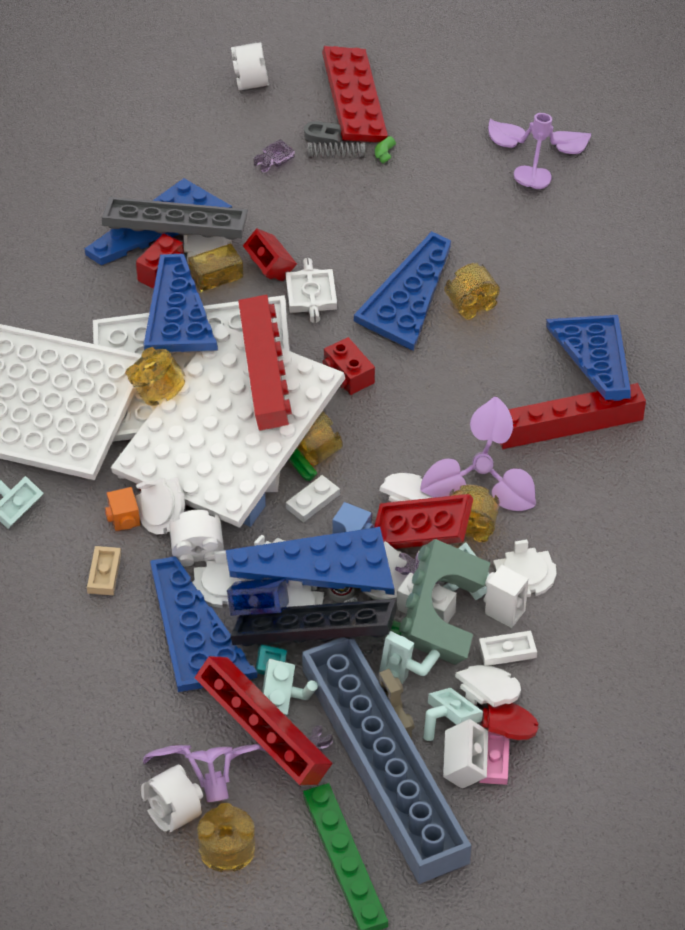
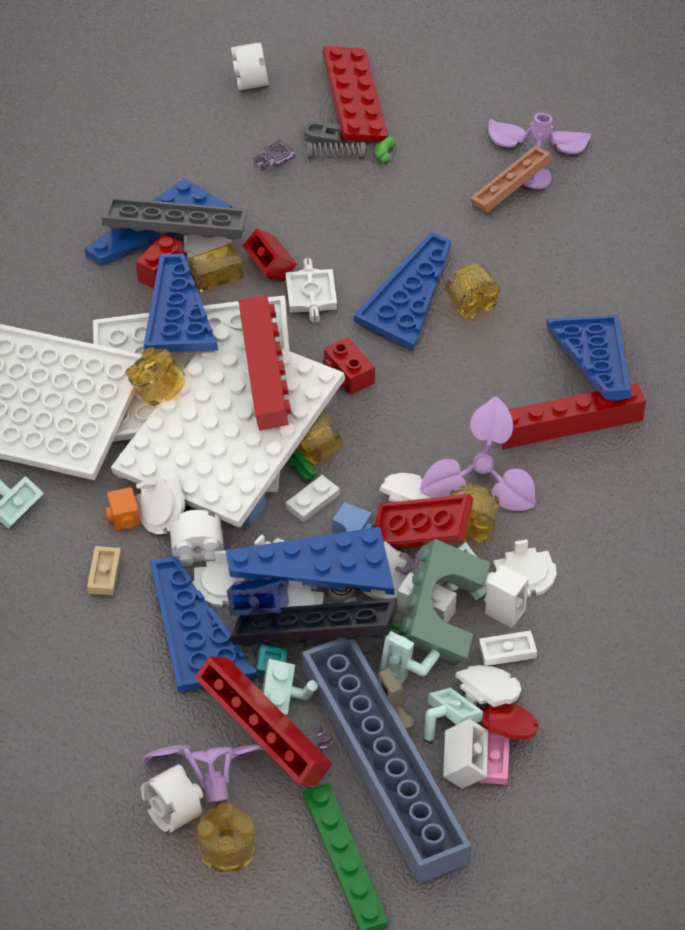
none -> nougat plate [470,145,553,213]

